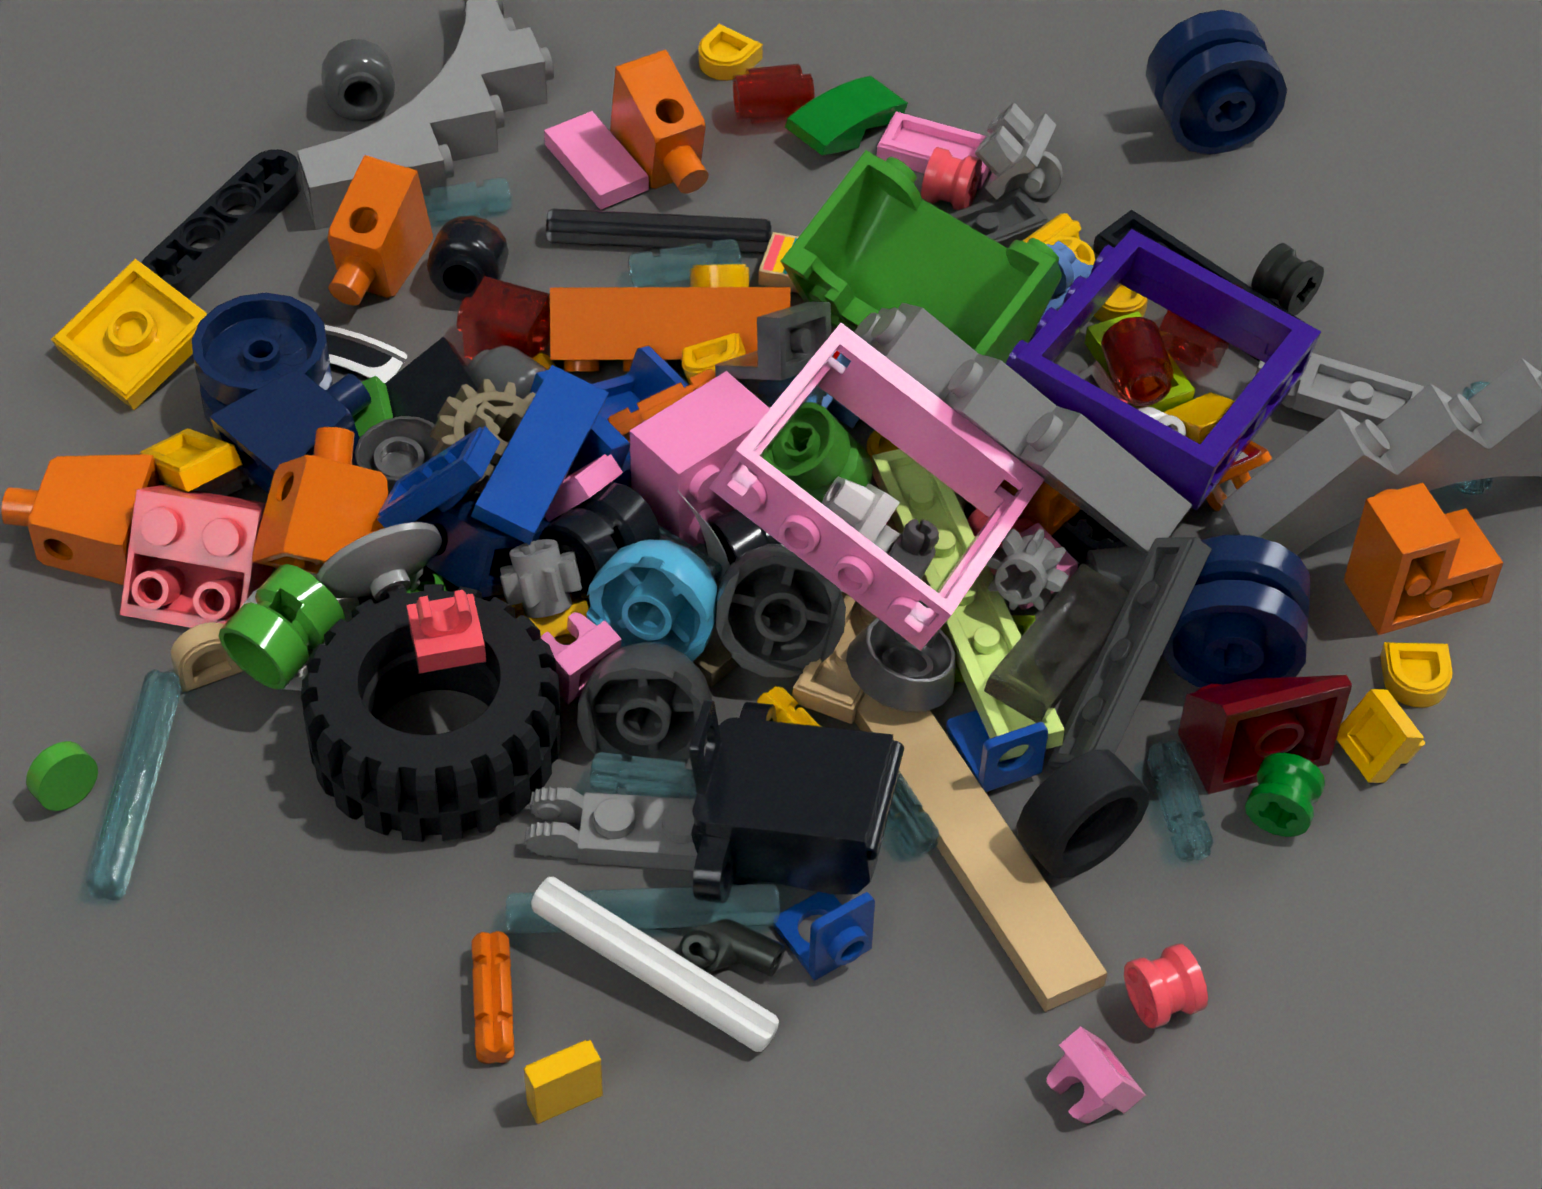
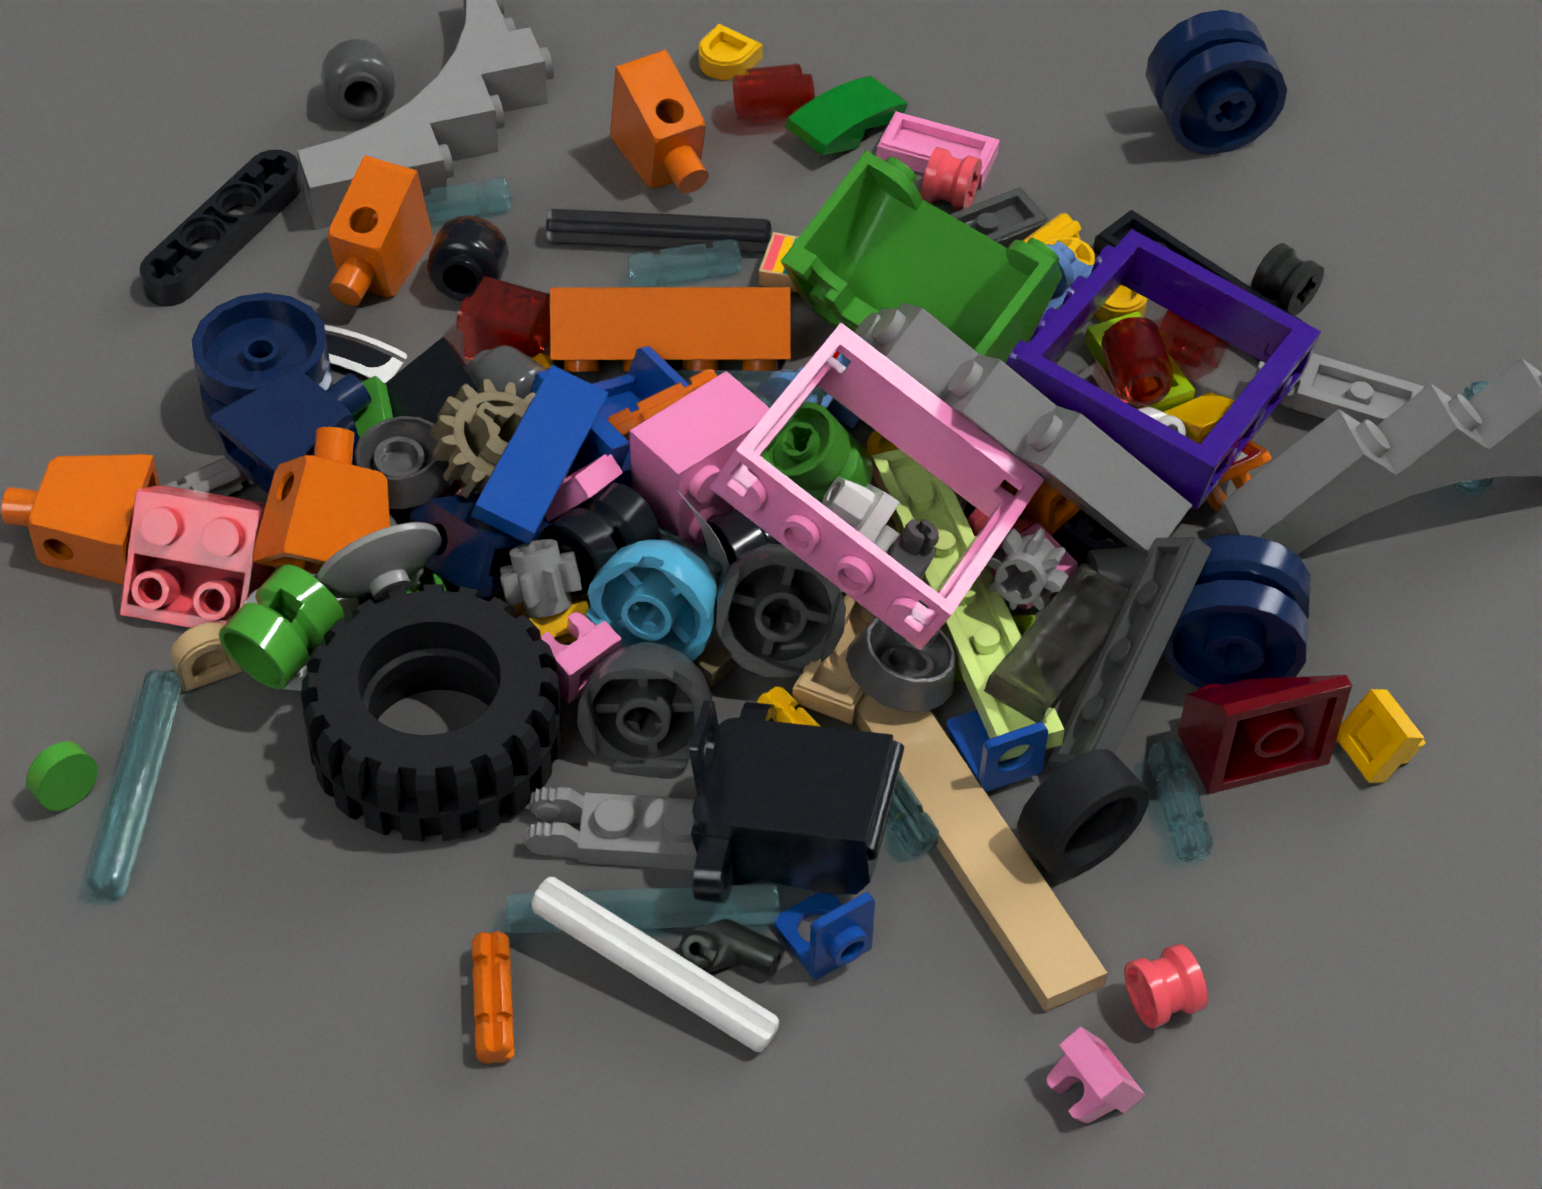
yellow tile [51,259,208,410] -> none
yellow tile [139,428,242,492] -> none
blue plate [377,426,500,528] -> none
coral tile [407,590,486,674] -> none
yellow tile [524,1040,603,1124] -> none
bright pink tile [544,111,649,210] -> none
clear light blue axle [590,752,697,799] -> none
yellow tile [682,333,746,384] -> none
yellow tile [689,264,749,287] -> none
flat silver panel [715,302,831,380] -> none
light grey hips [975,103,1063,200] -> none
green wheel [1245,752,1325,837] -> none
orange brick [1344,483,1503,635] -> none
yellow tile [1380,642,1453,708] -> none

